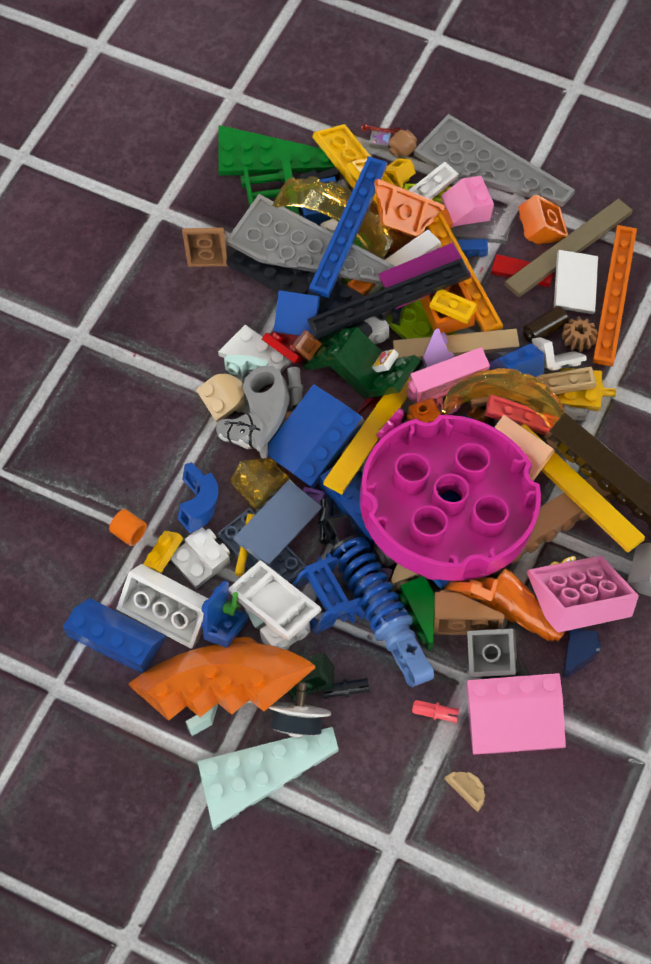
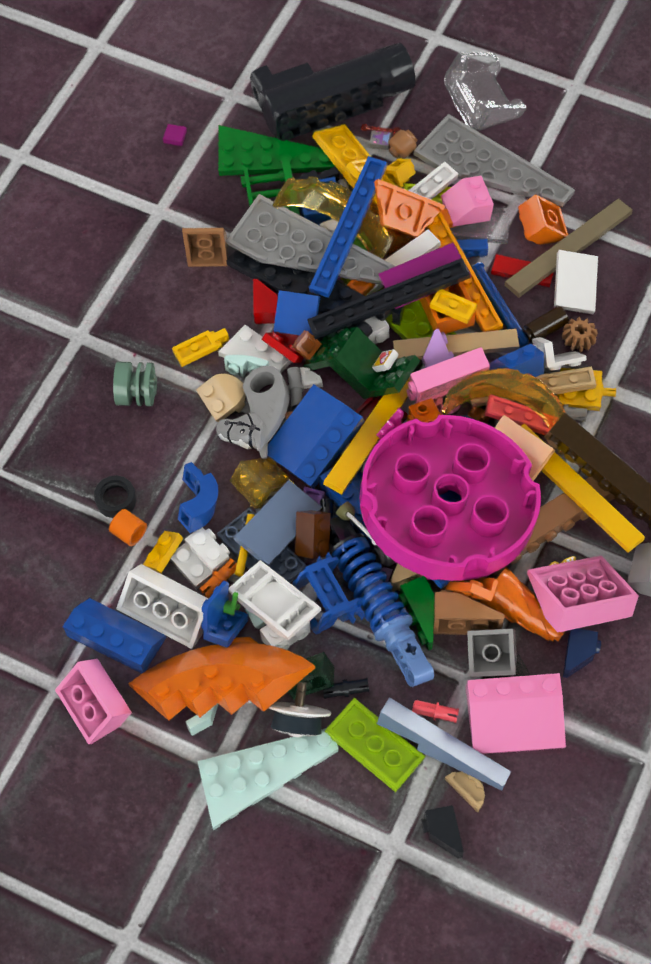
orange plate [593,225,637,367] -> none
none -> bright pink slope [55,659,132,744]
none -> black tyre [94,475,136,518]
none -> sand green wheel [113,362,157,407]
none -> magenta tile [163,124,187,146]
none -> yellow hinge [172,328,230,367]
none -> orange pin [199,558,237,599]
none -> black piece [250,43,416,141]
none -> red slope [253,279,278,324]
none -> reddish brown brick [295,510,331,559]
none -> white tile [300,367,323,389]
none -> lime tile [325,698,426,792]
none -> hinge [336,501,377,545]
none -> slope [377,697,511,790]
none -> black slope [421,805,464,858]
none -> clear windscreen [444,52,527,131]
none -> blue axle [472,262,529,348]

